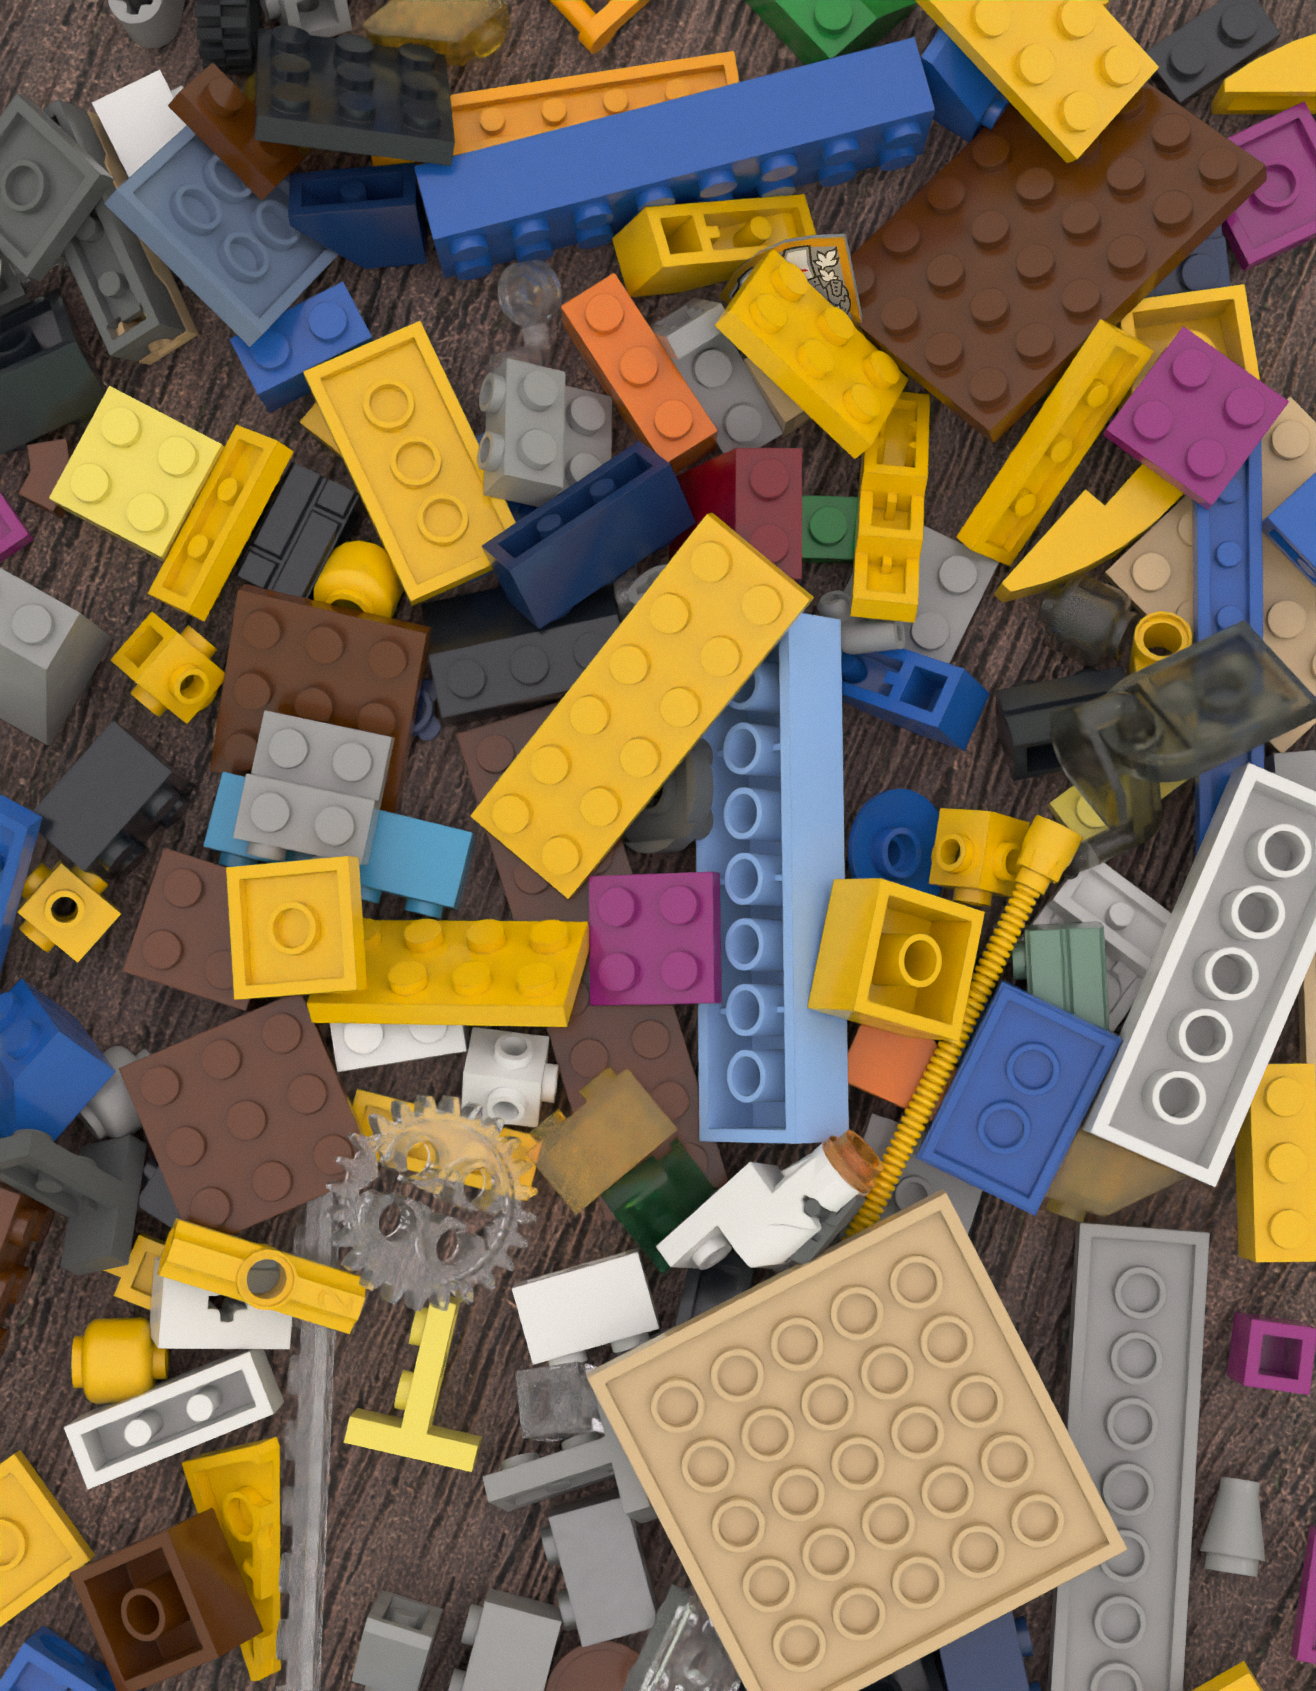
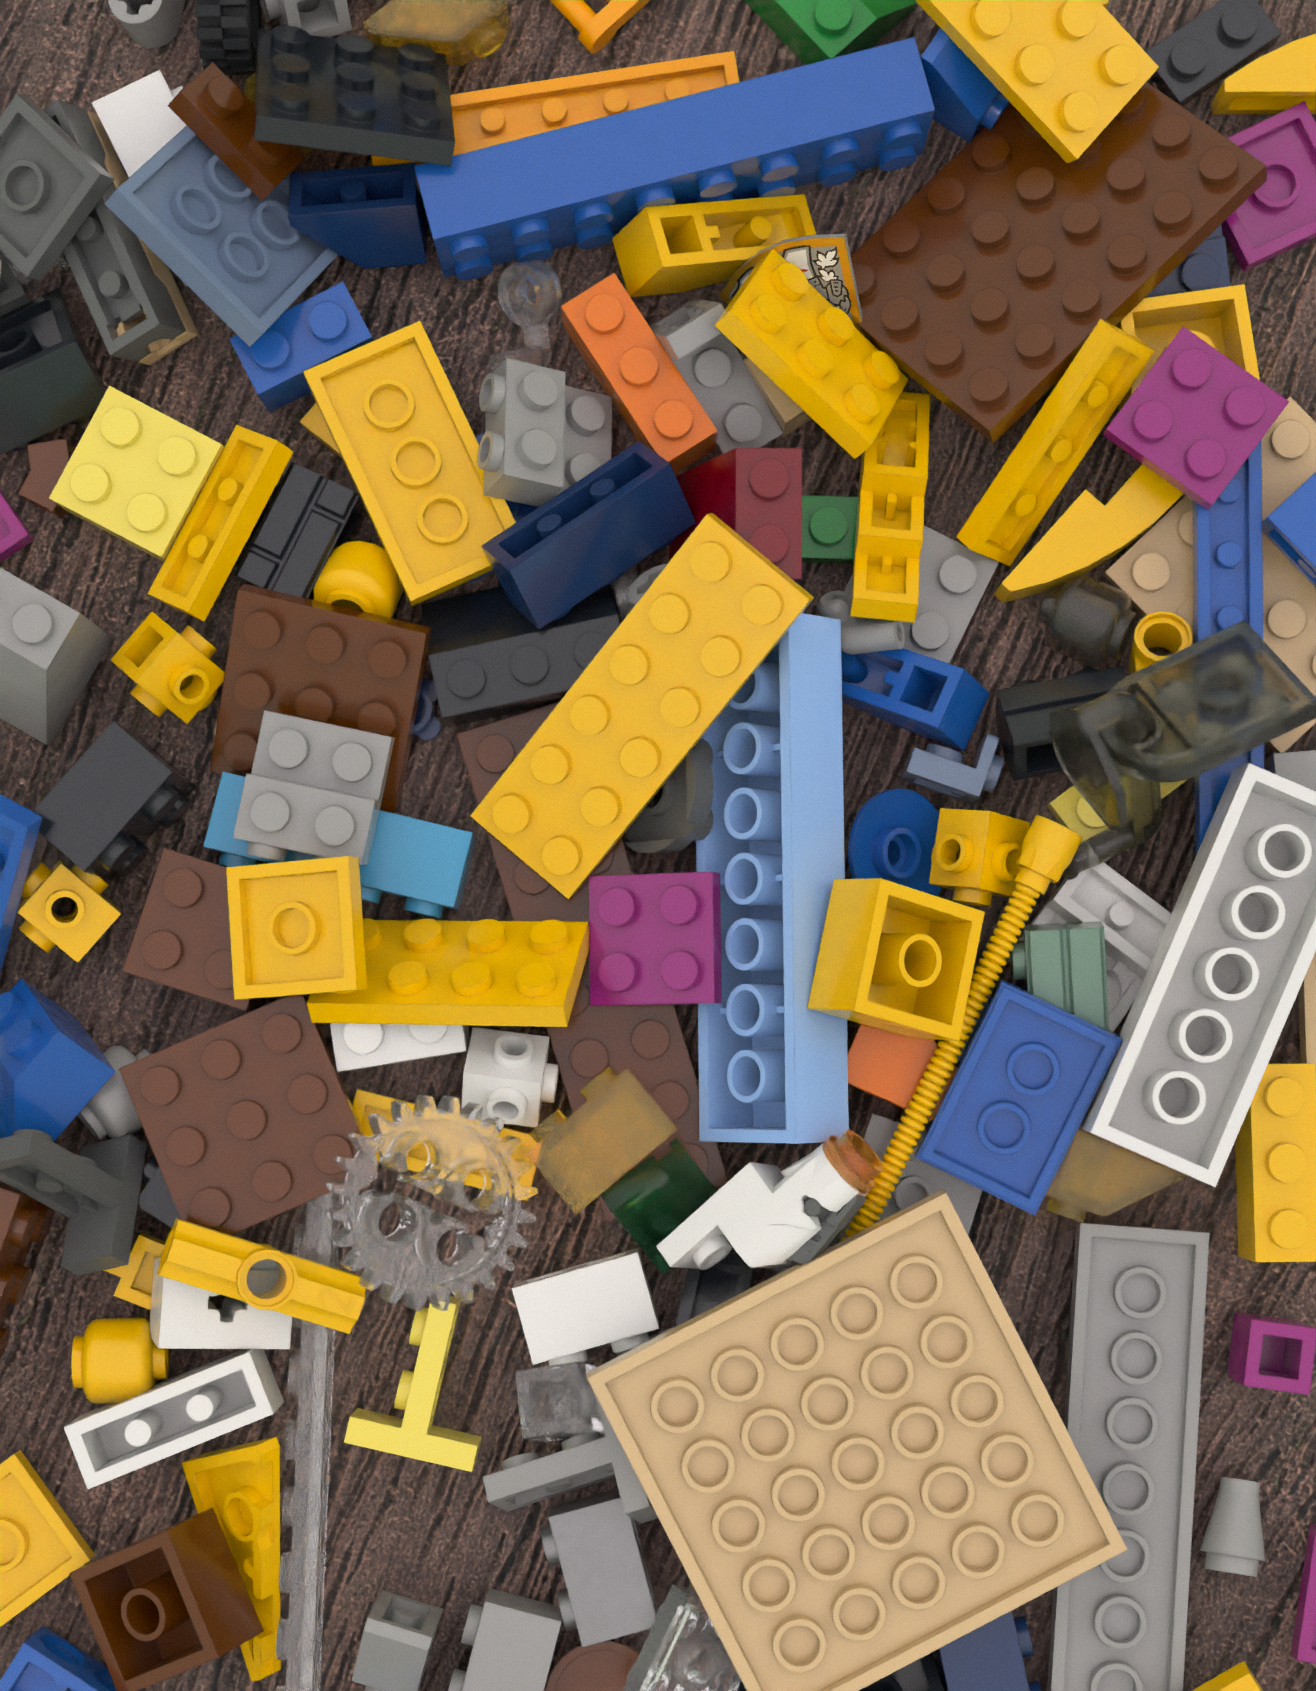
none -> sand blue bracket [900,733,1004,805]

